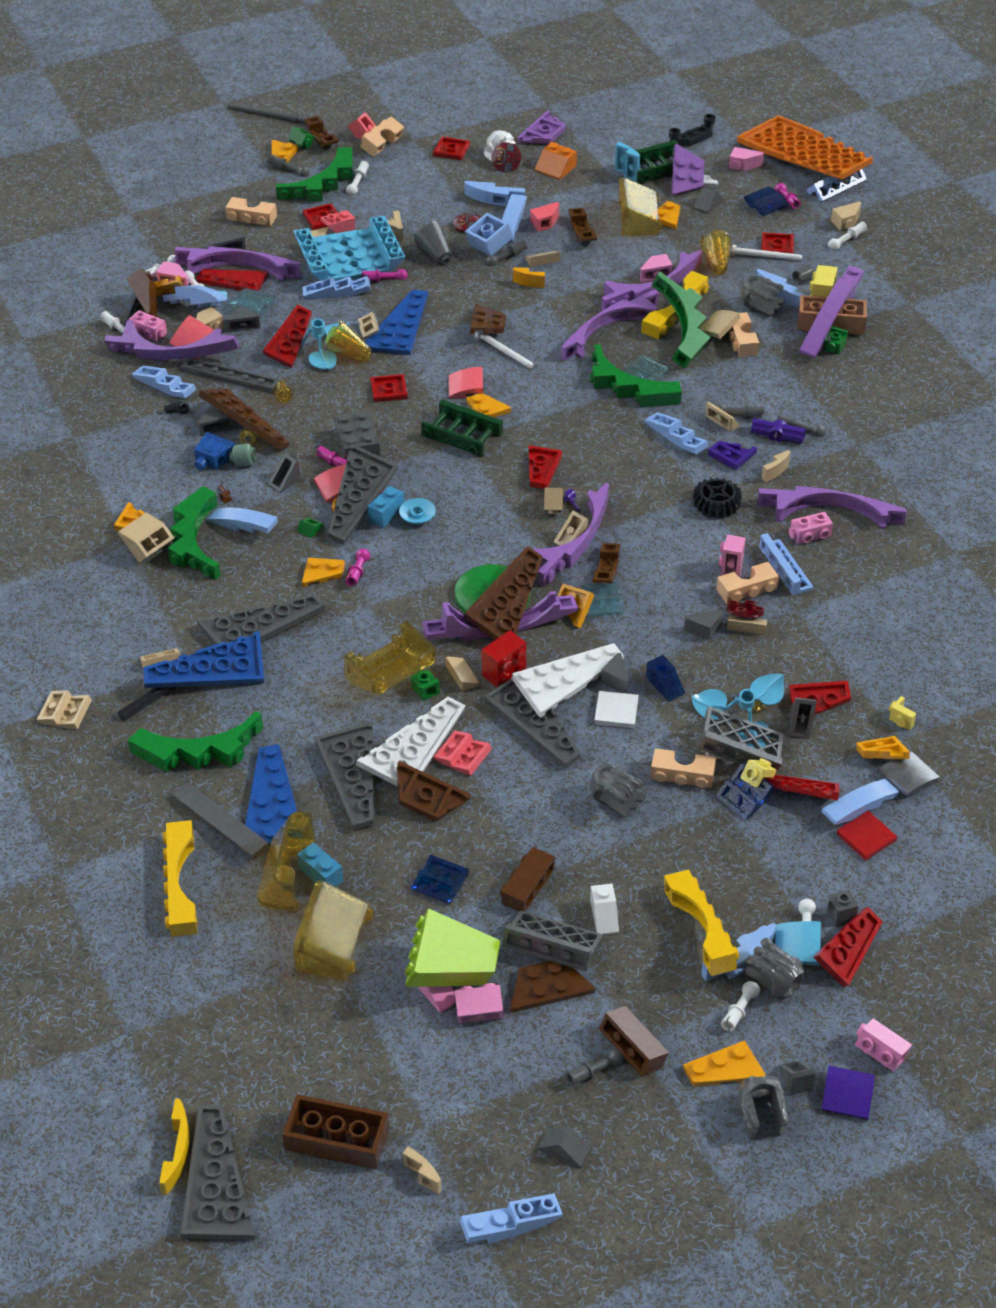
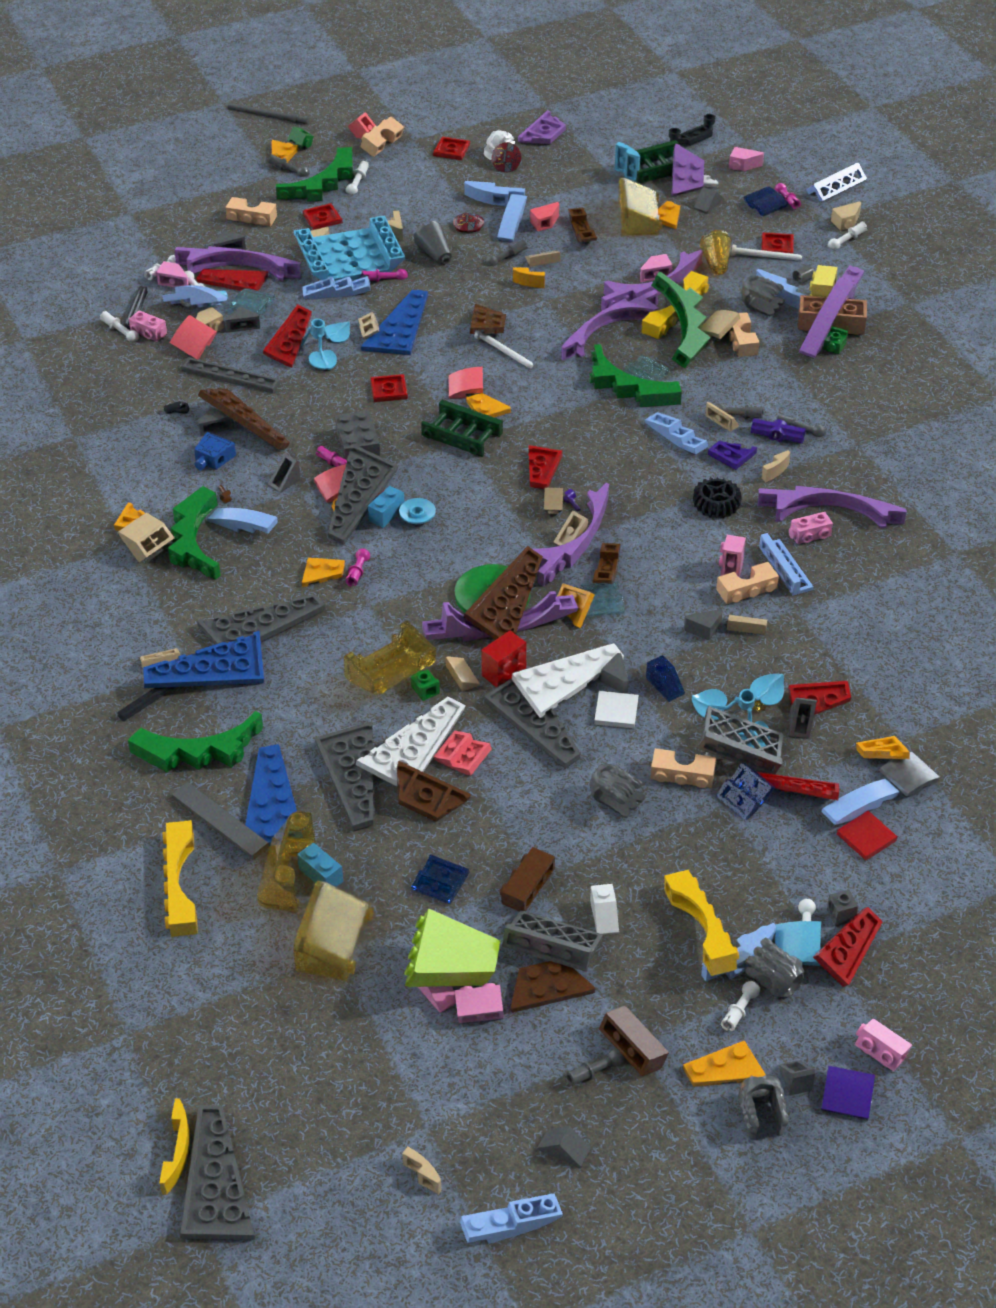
tan slope [37,690,92,729] -> none
medium lavender slope [104,320,239,360] -> none
slope [126,267,157,317] -> none
light blue slope [132,366,196,399] -> none
light orange wing [154,276,183,297] -> none
sand green head [229,443,257,467] -> none
clear yellow cone [239,429,257,446] -> none
clear yellow cone [276,381,293,403] -> none
reddish brown brick [282,1094,389,1169] -> none
green slope [297,518,324,538] -> none
reddish brown slope [304,116,339,147] -> none
coral slope [320,211,355,233] -> none
clear yellow cone [324,320,372,363] -> none
light blue slope [465,213,513,256] -> none
orange slope [535,142,577,180] -> none
dark red dish [726,600,764,618] -> none
orange wing [737,115,873,180] -> none
light yellow bracket [741,758,777,787] -> none
light yellow bracket [889,696,916,730] -> none

